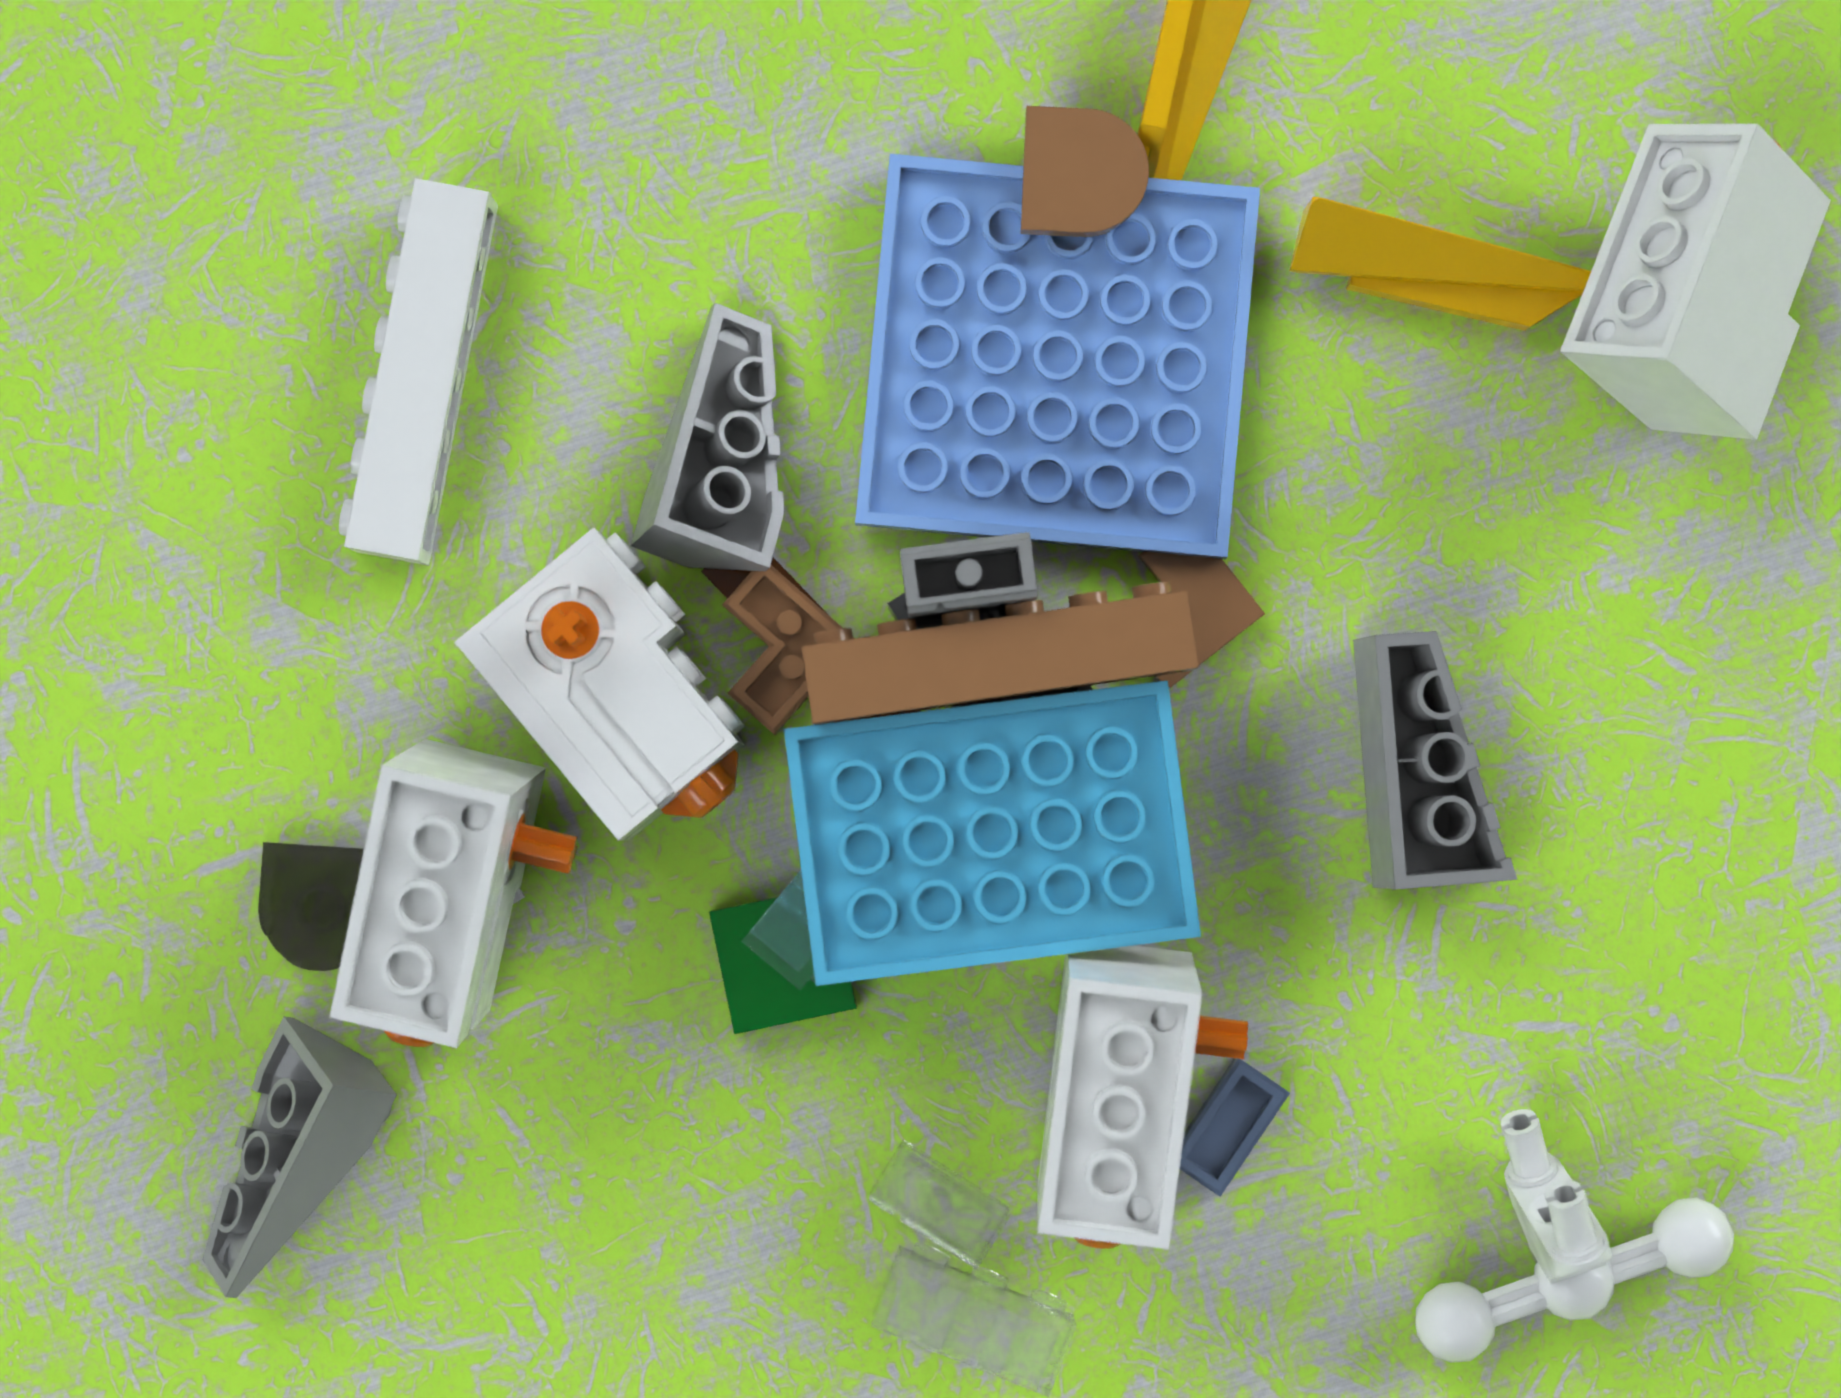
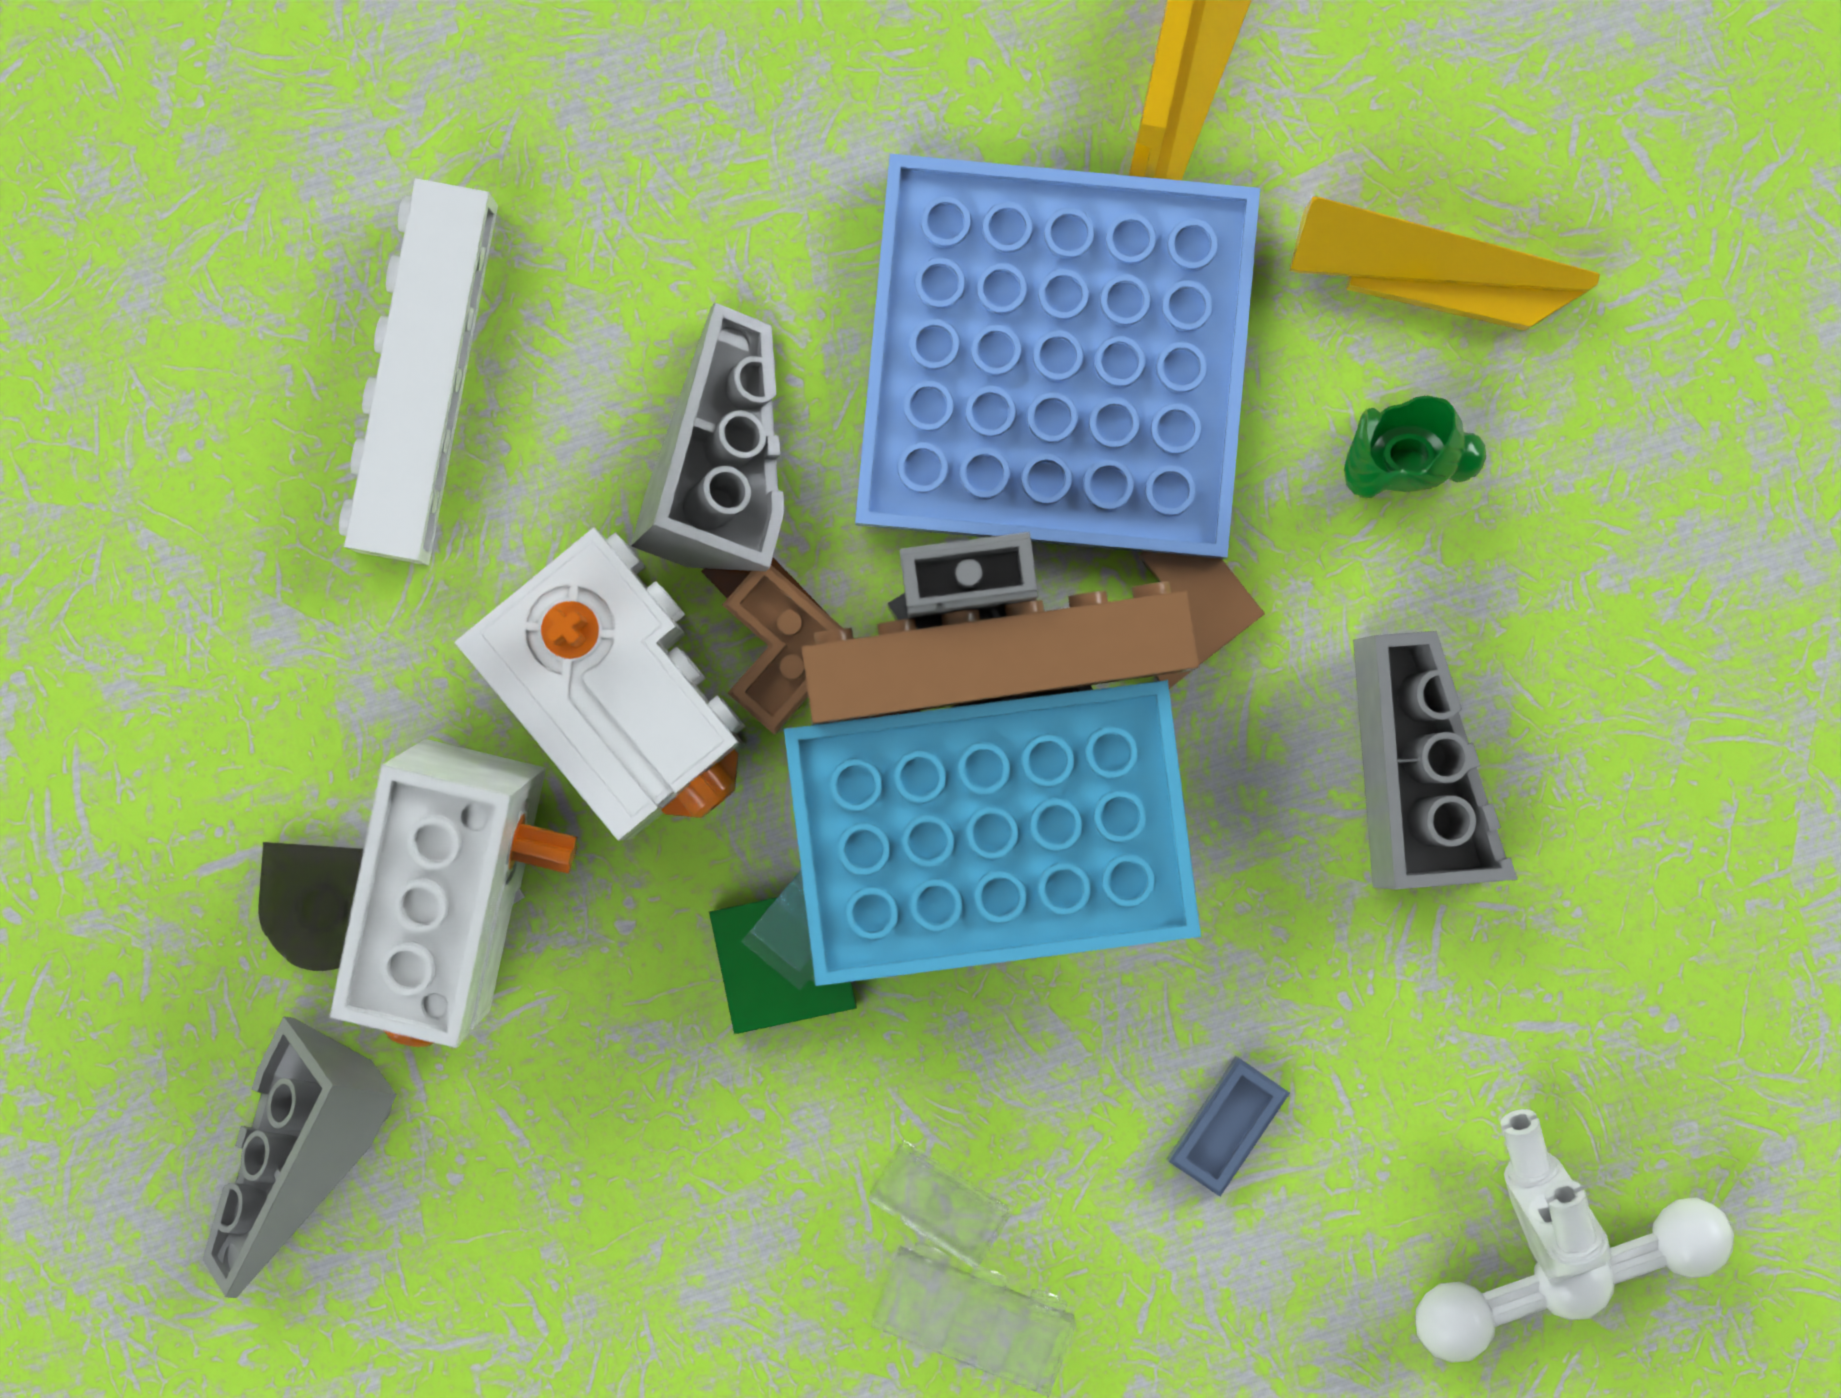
medium nougat tile [1020,106,1149,237] -> none
white piece [1037,945,1249,1249] -> none
white piece [1560,124,1831,440] -> none
none -> green hair [1344,395,1486,498]

